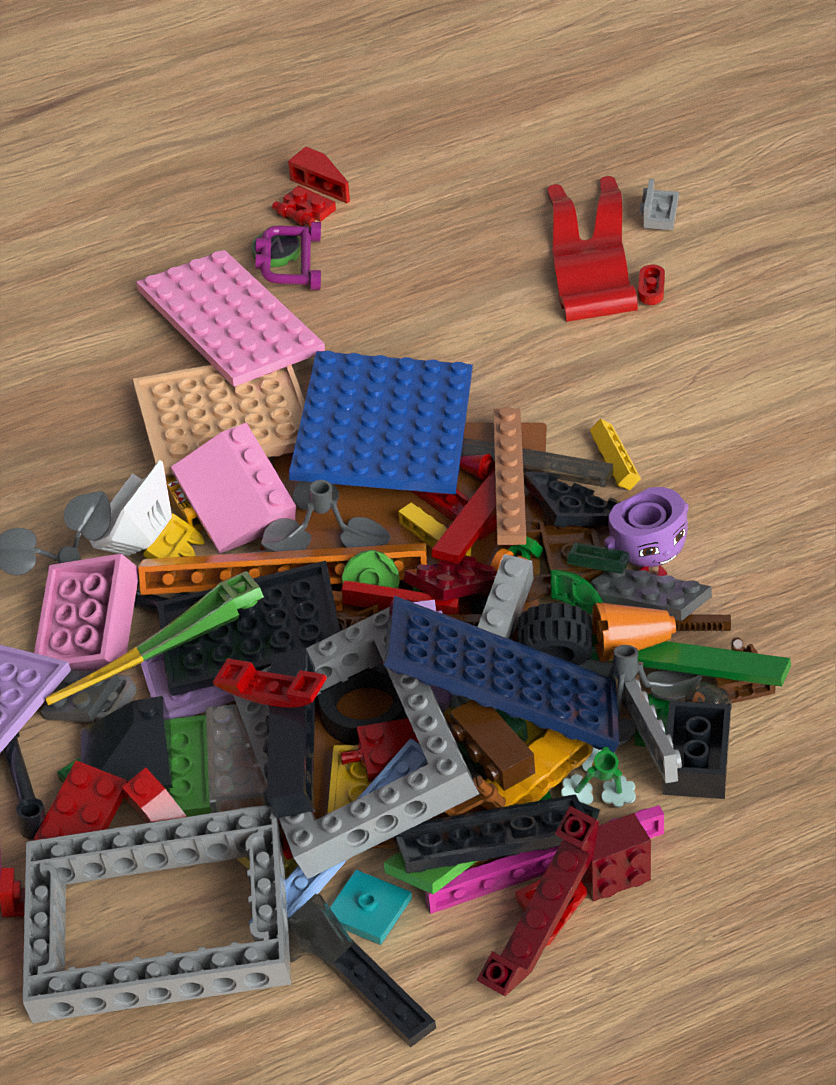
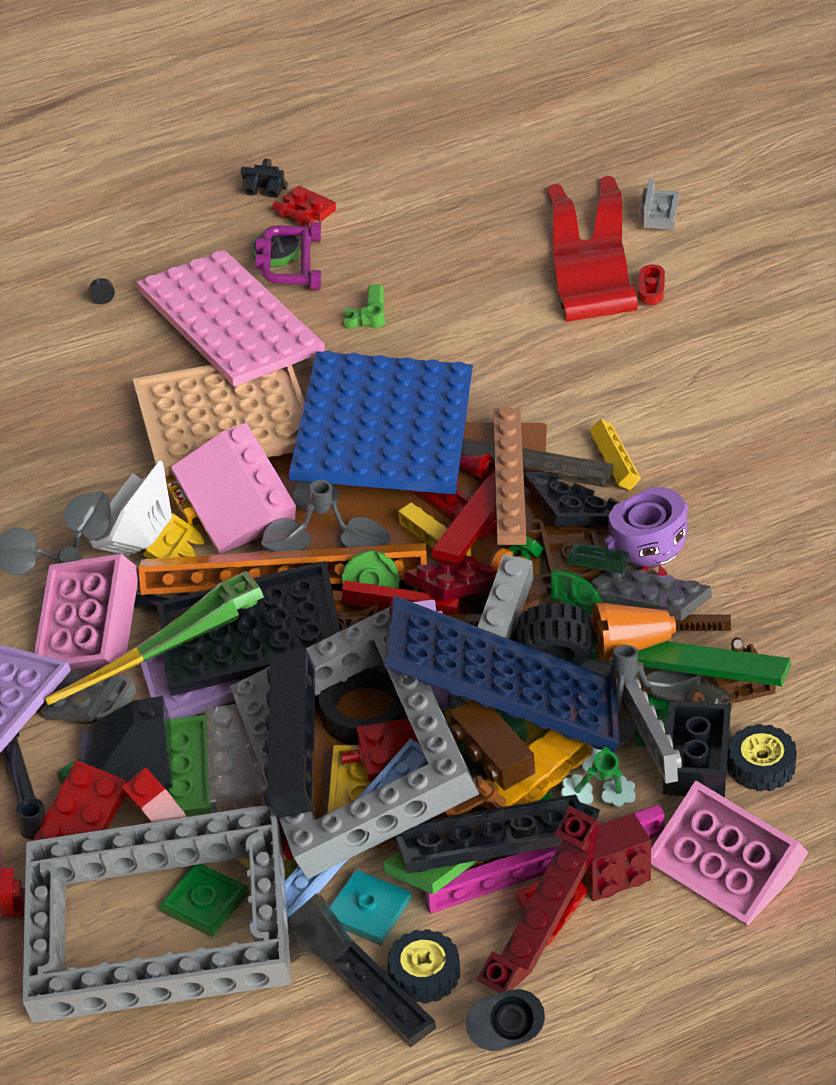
red slope [213,659,327,708] -> none
red slope [288,146,350,203] -> none
none -> black tile [88,278,115,304]
none -> green tile [159,864,249,937]
none -> black hips [240,159,288,198]
none -> bright green bar [344,284,386,329]
none -> black wheel [387,929,460,1004]
none -> black piece [466,989,545,1051]
none -> bright pink slope [651,781,808,925]
none -> black wheel [728,724,797,792]

